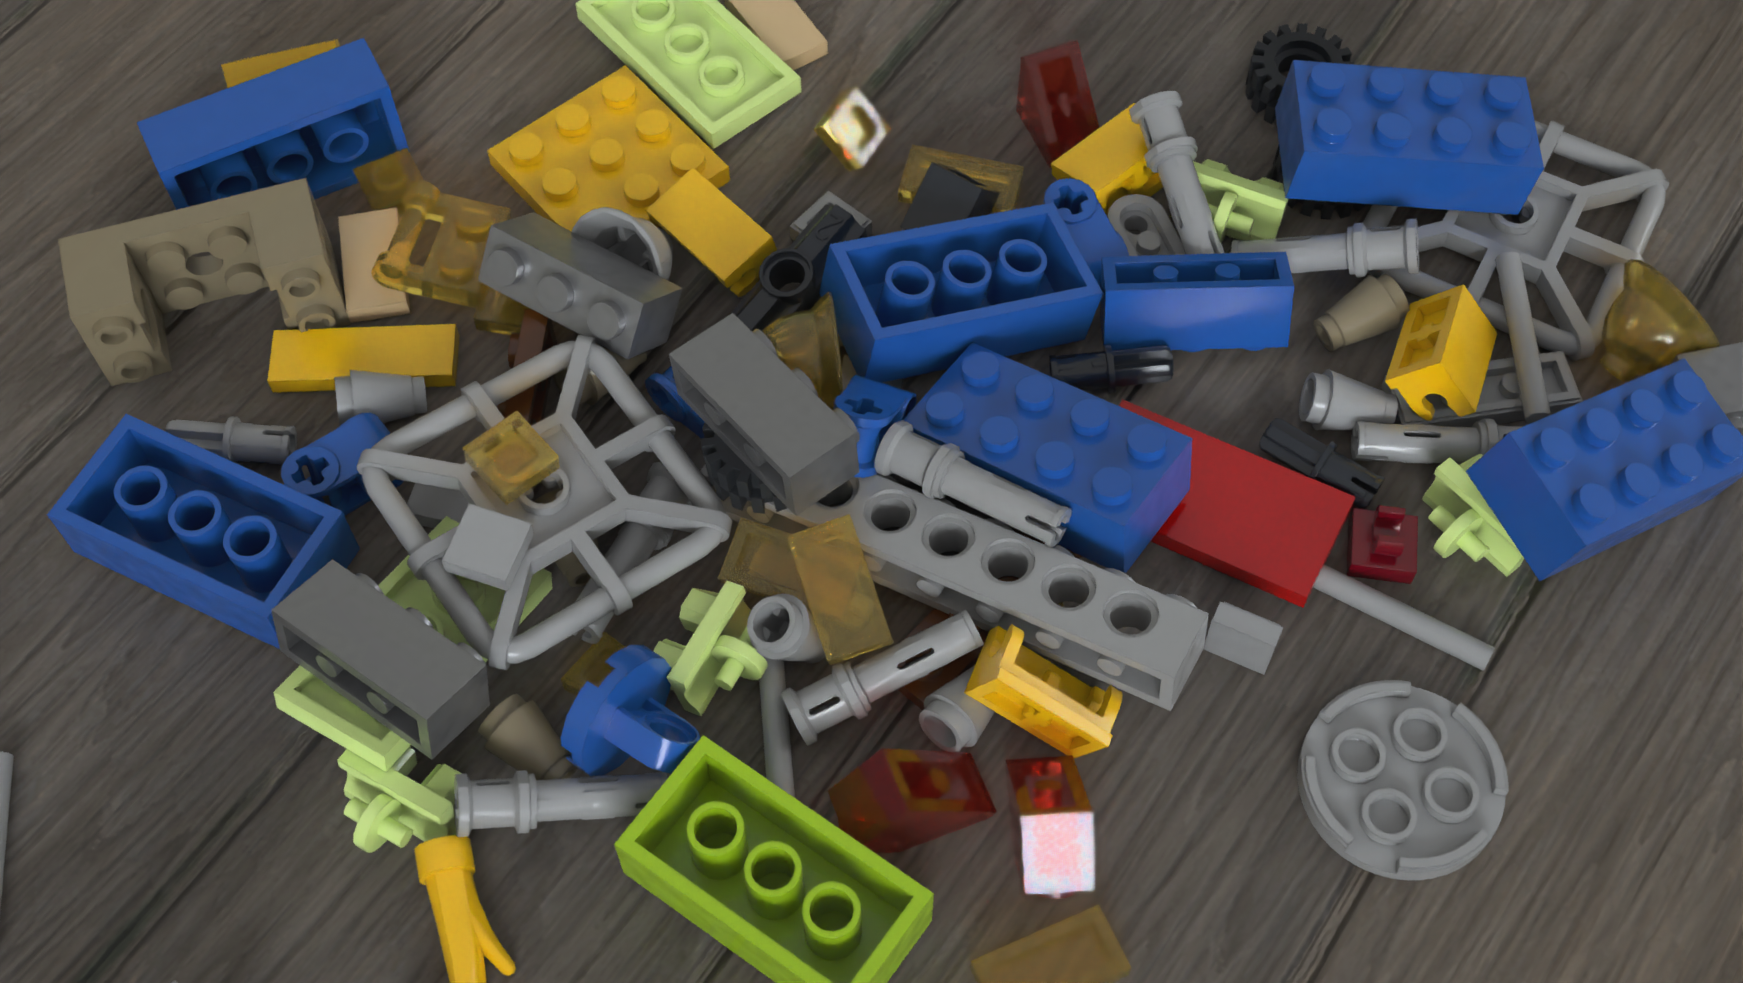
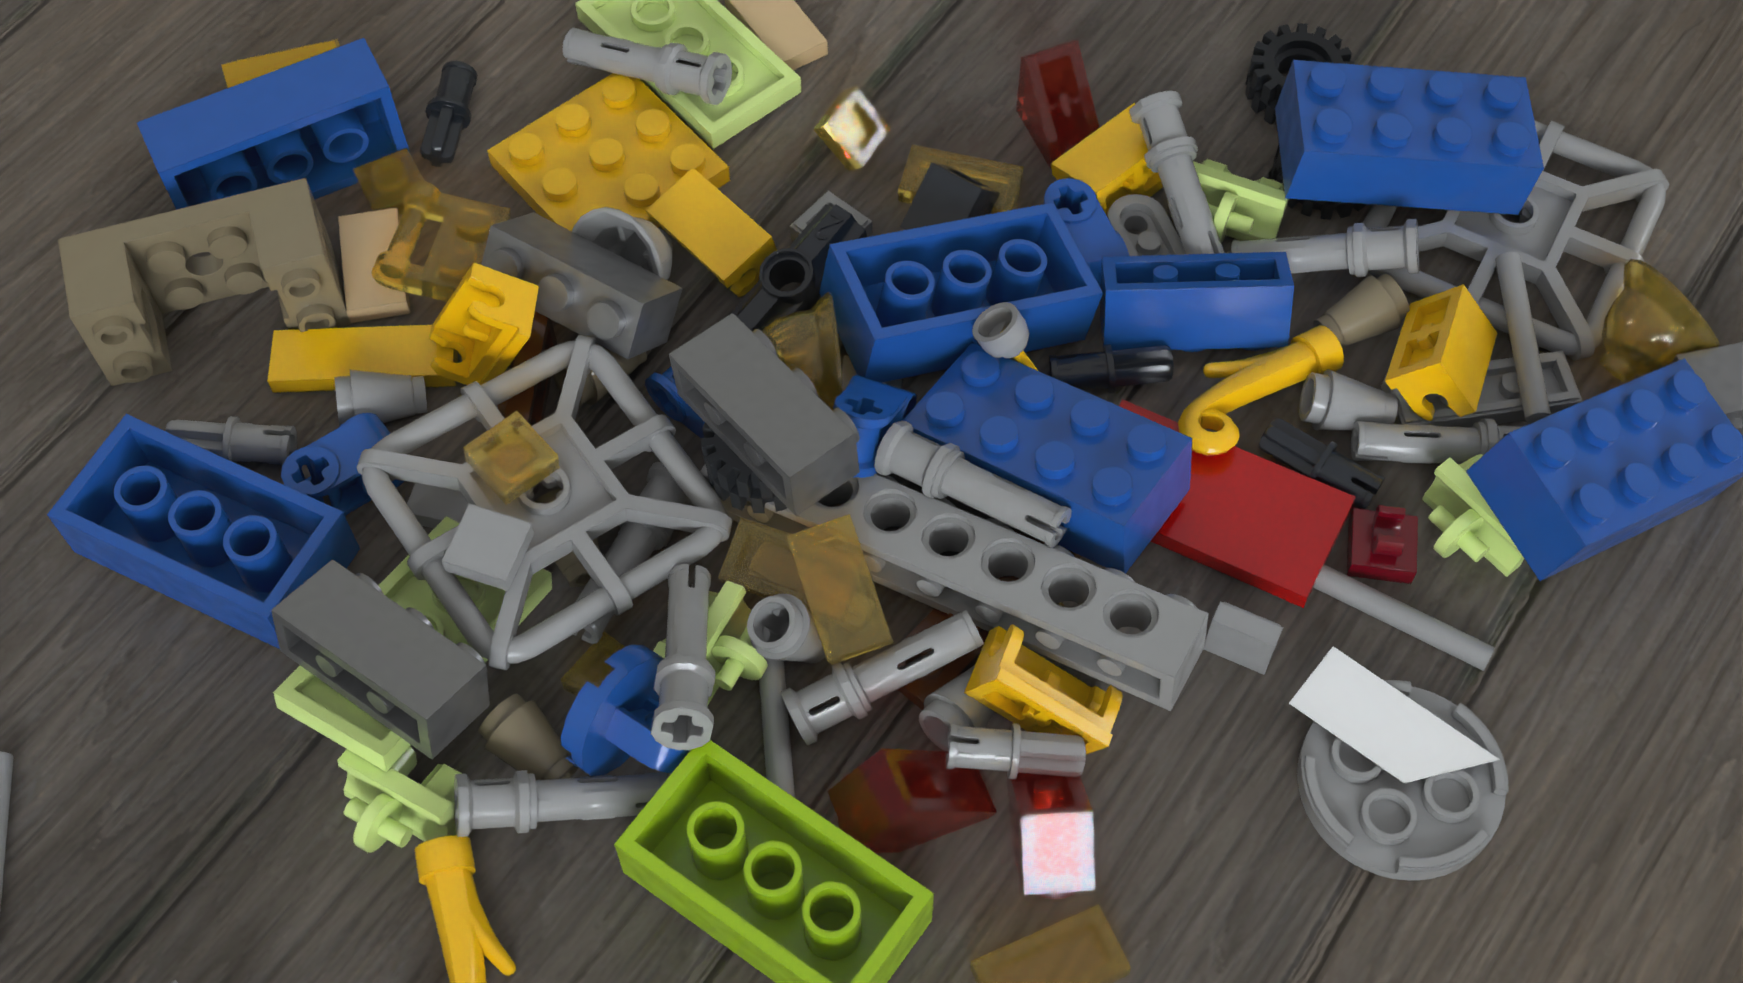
none -> black axle [420,61,478,167]
none -> yellow hinge [429,262,539,385]
none -> light grey pin [562,28,732,105]
none -> light grey pin [651,564,715,750]
none -> light grey axle [946,723,1086,779]
none -> light grey hinge [972,302,1038,371]
none -> yellow plant [1178,325,1344,455]
none -> white sticker [1289,646,1500,783]

